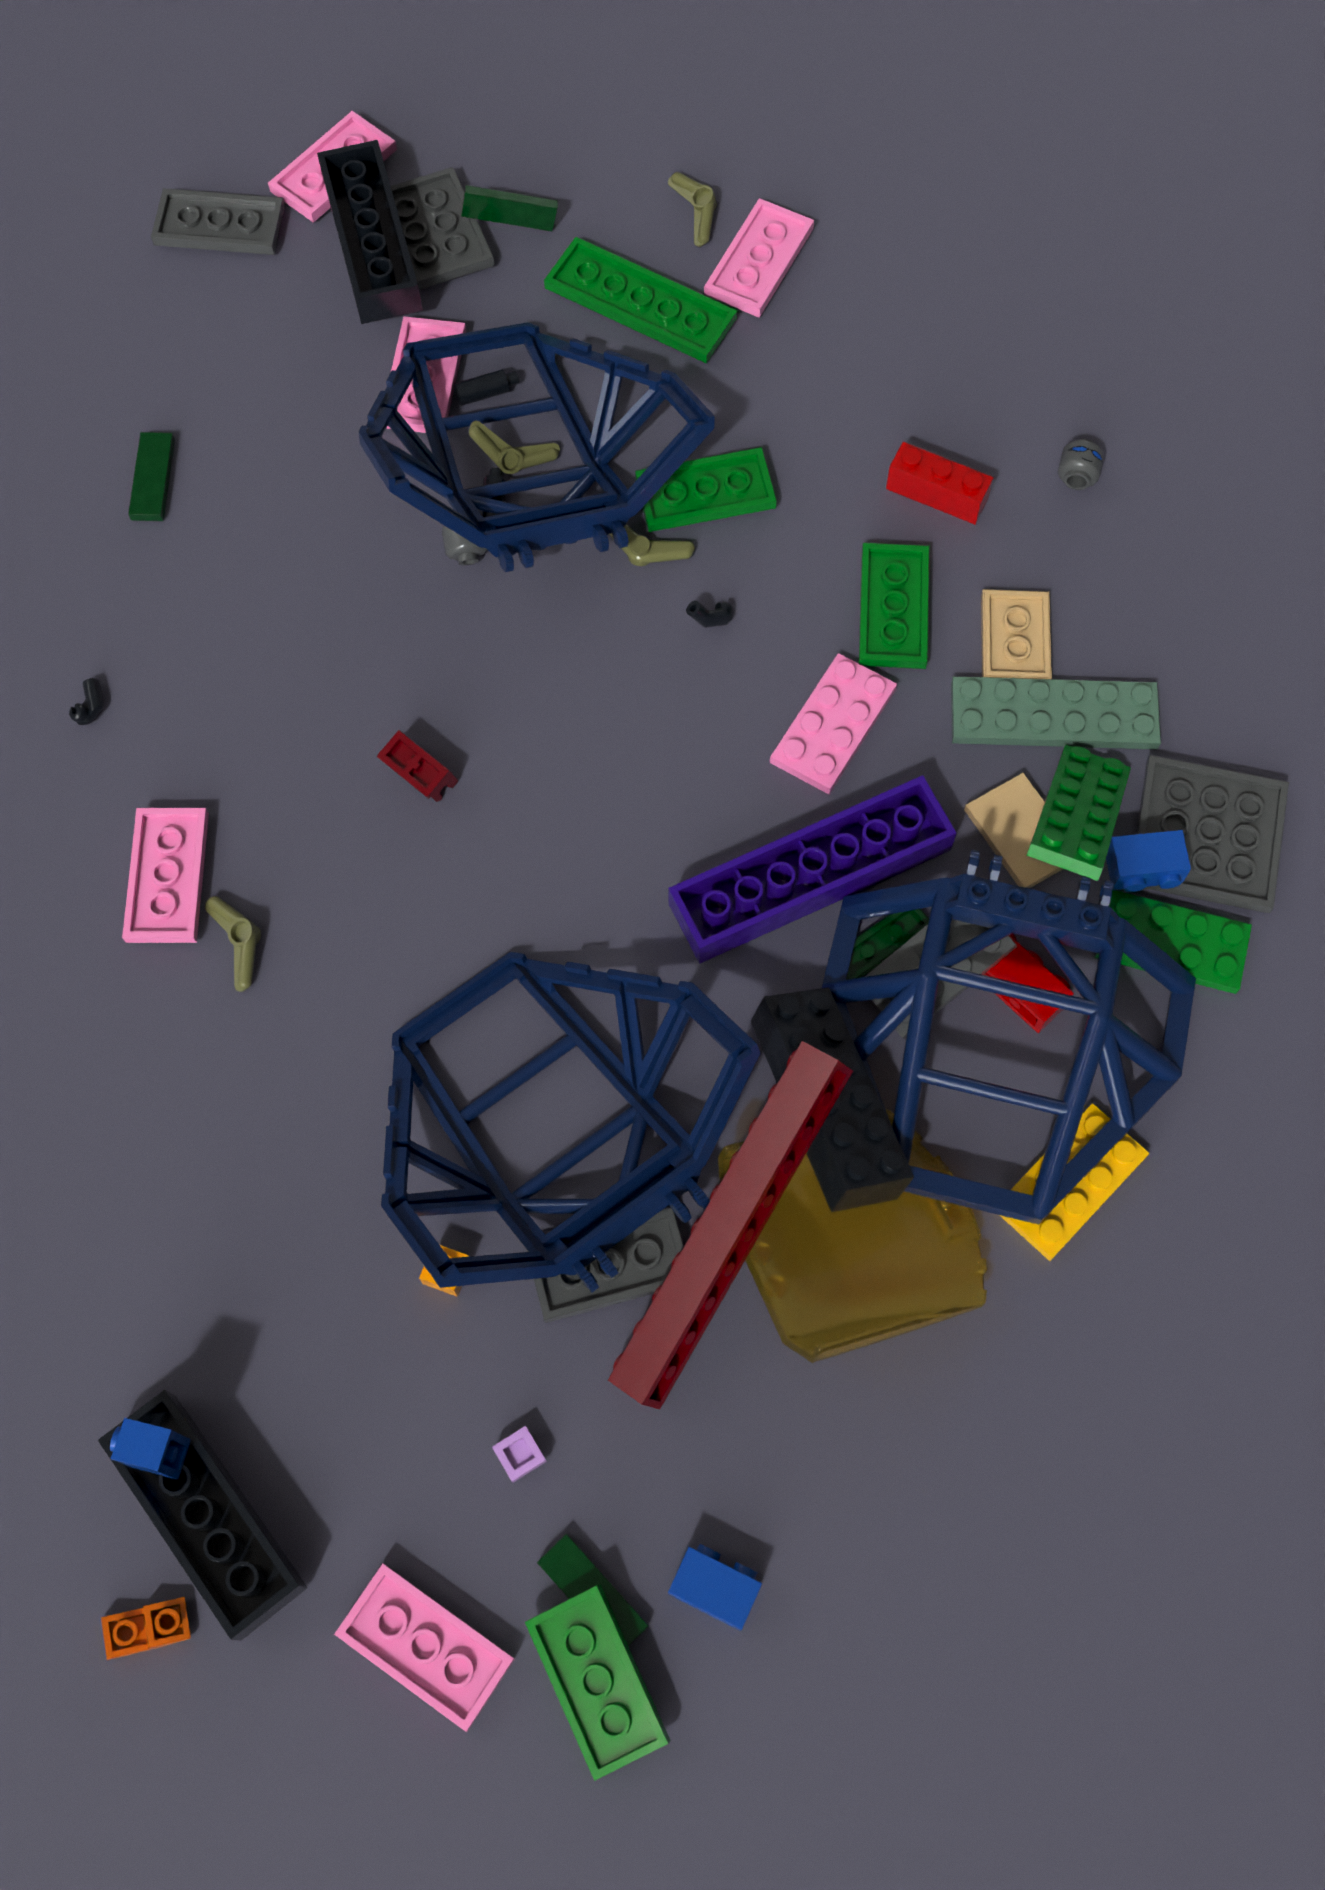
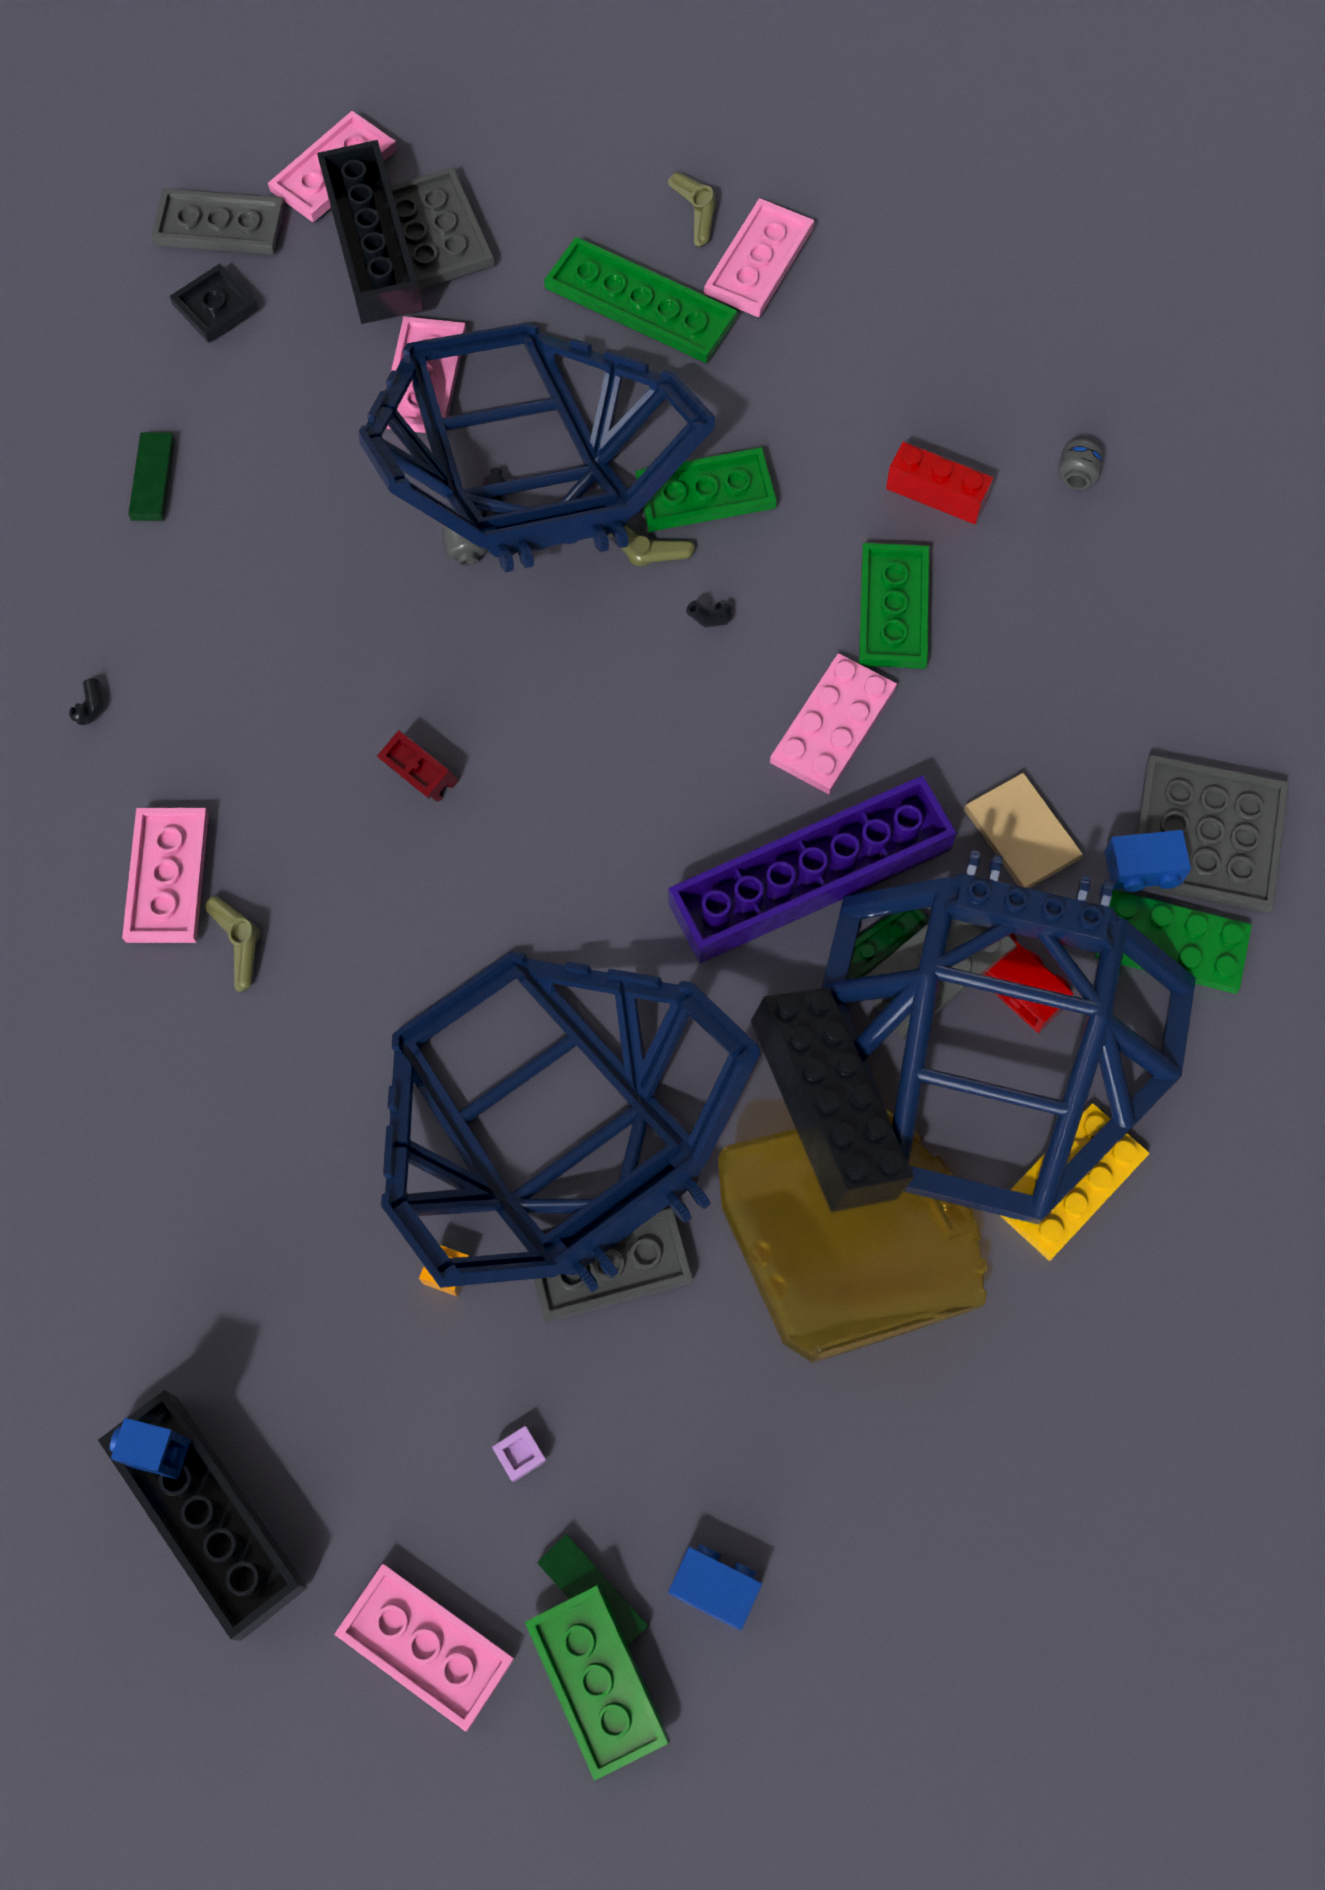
orange slope [101,1597,191,1660] -> none
black cylinder [454,369,519,406] -> none
dark green tile [461,185,558,232] -> none
olive piece [469,420,560,474] -> none
dark red brick [608,1041,853,1409] -> none
sand green plate [951,676,1161,750] -> none
tan tile [981,589,1052,679] -> none
green plate [1026,745,1131,881] -> none
none -> black plate [169,263,259,343]

